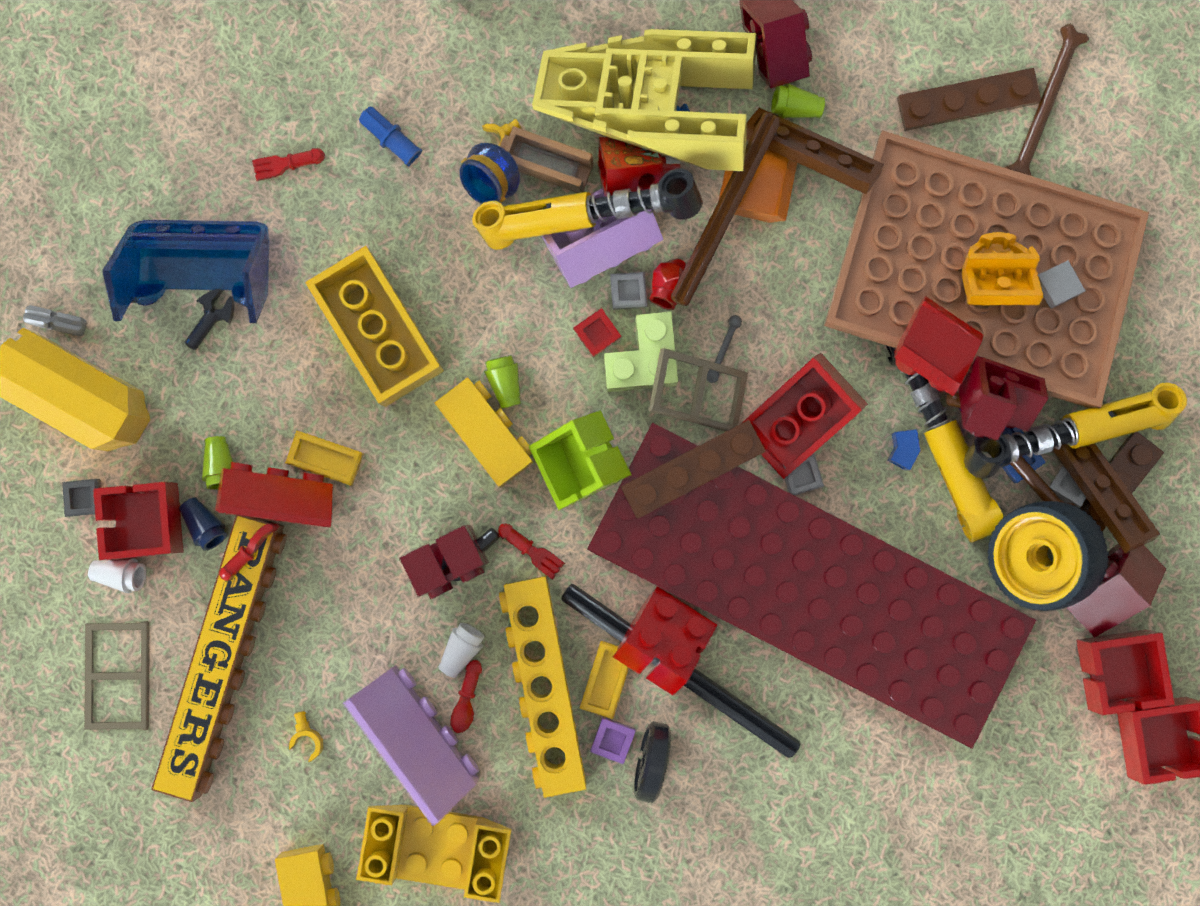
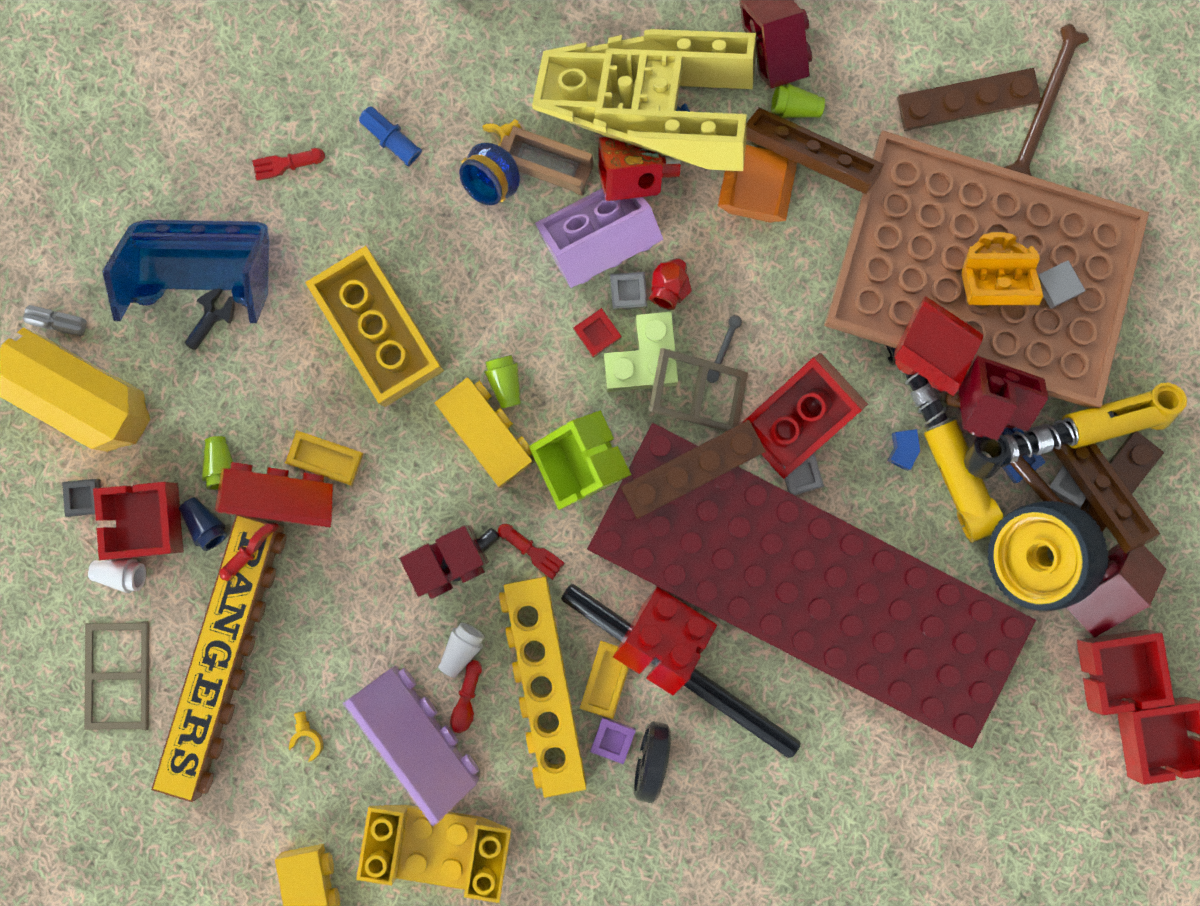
piece [472,169,703,250] -> none
reddish brown axle [671,112,780,306] -> none

